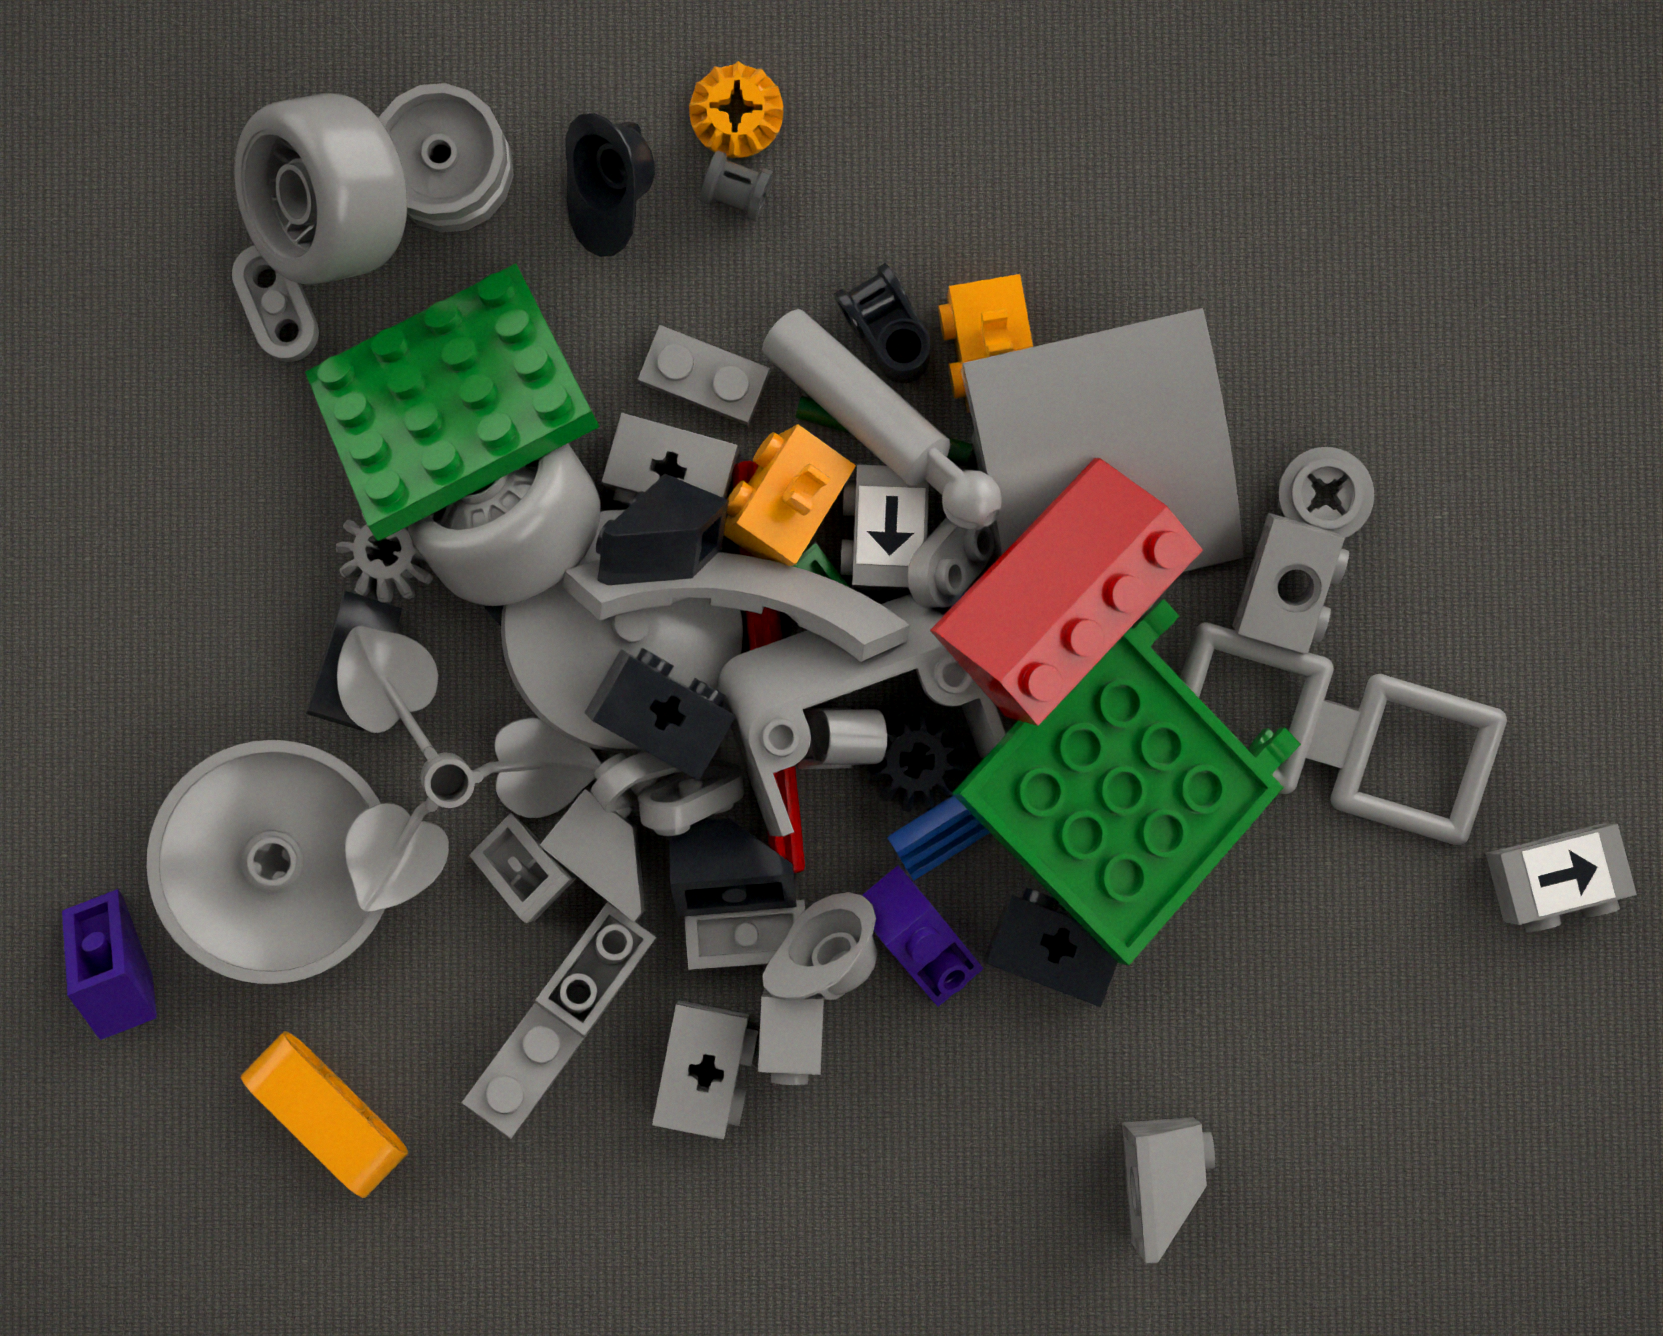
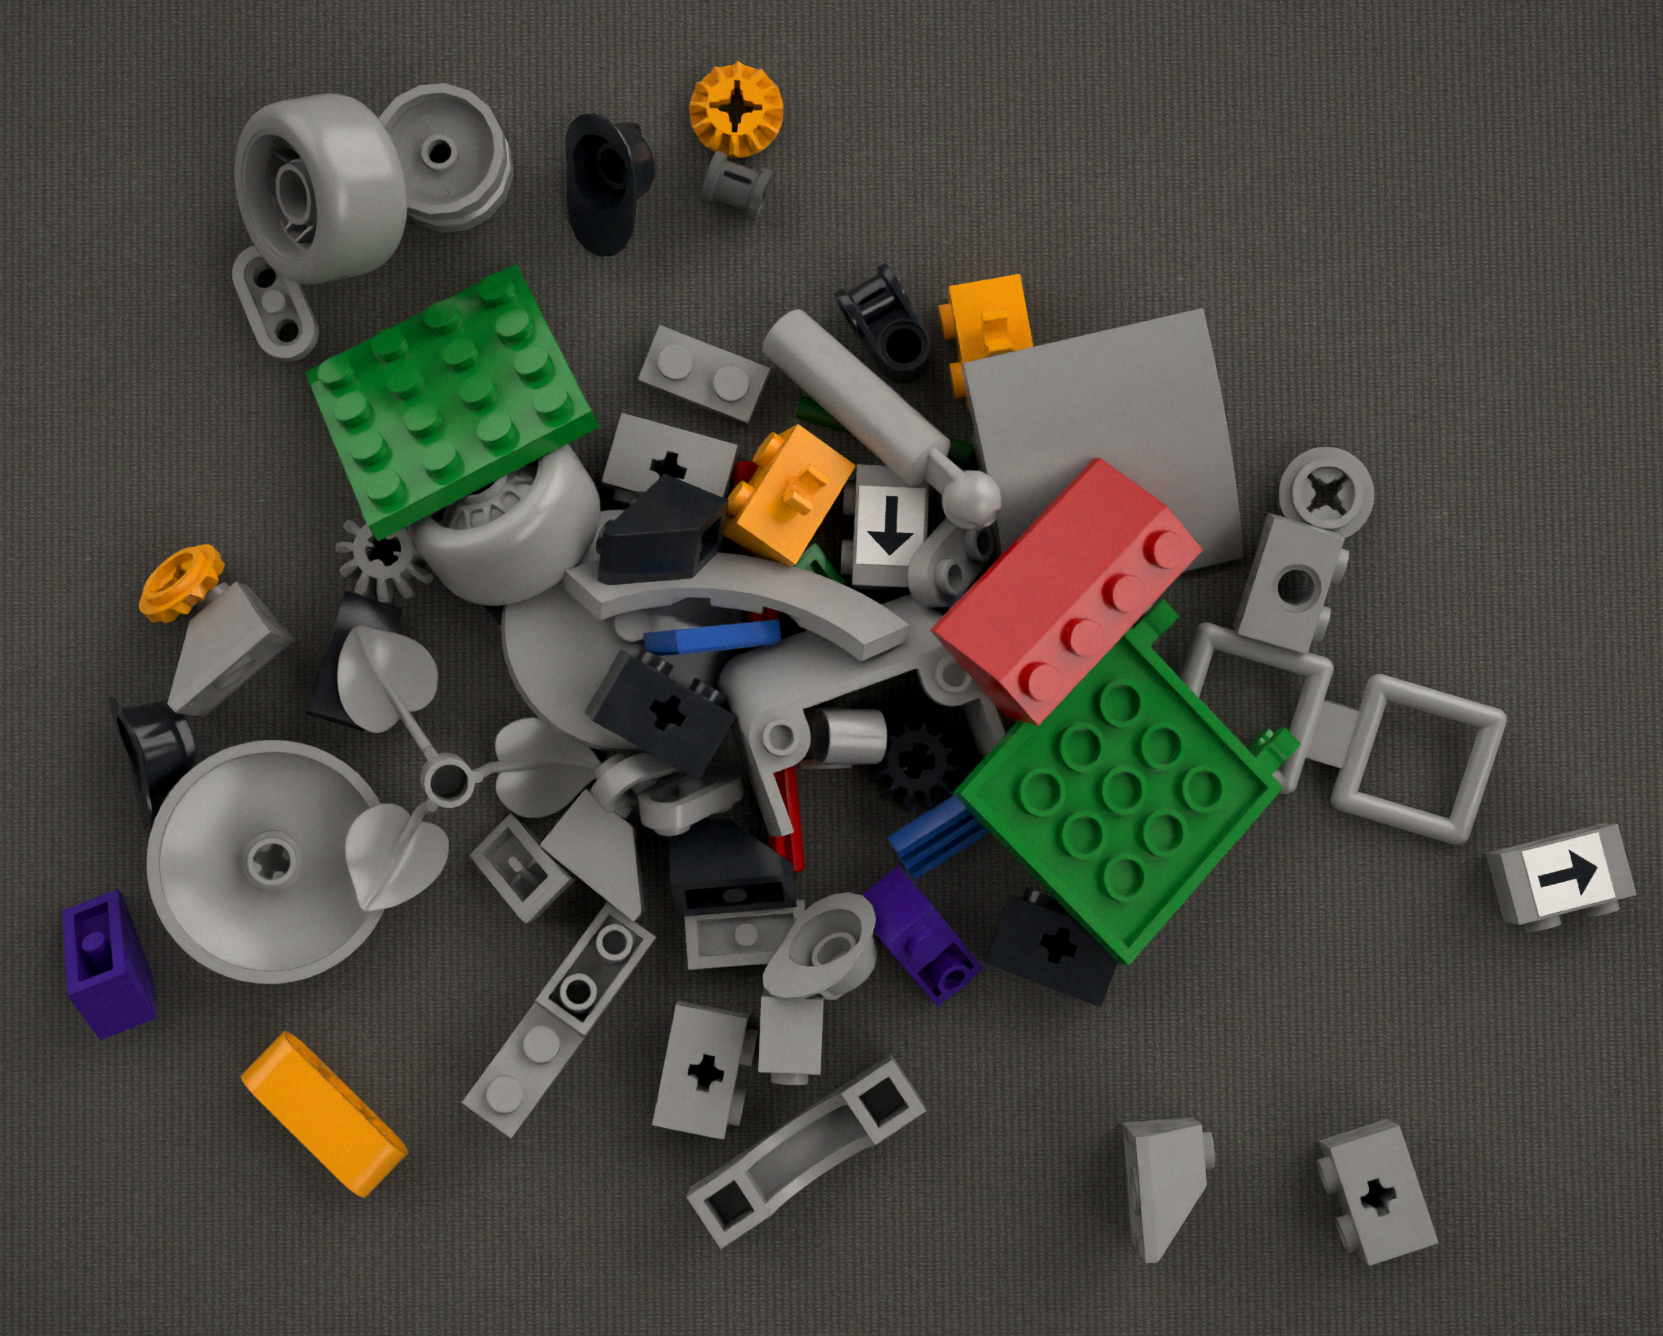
none -> black piece [108,696,196,837]
none -> light orange gear [139,544,225,624]
none -> light grey slope [167,581,295,717]
none -> blue tile [644,619,781,656]
none -> light grey arch [686,1053,926,1249]
none -> light grey brick [1316,1119,1439,1266]

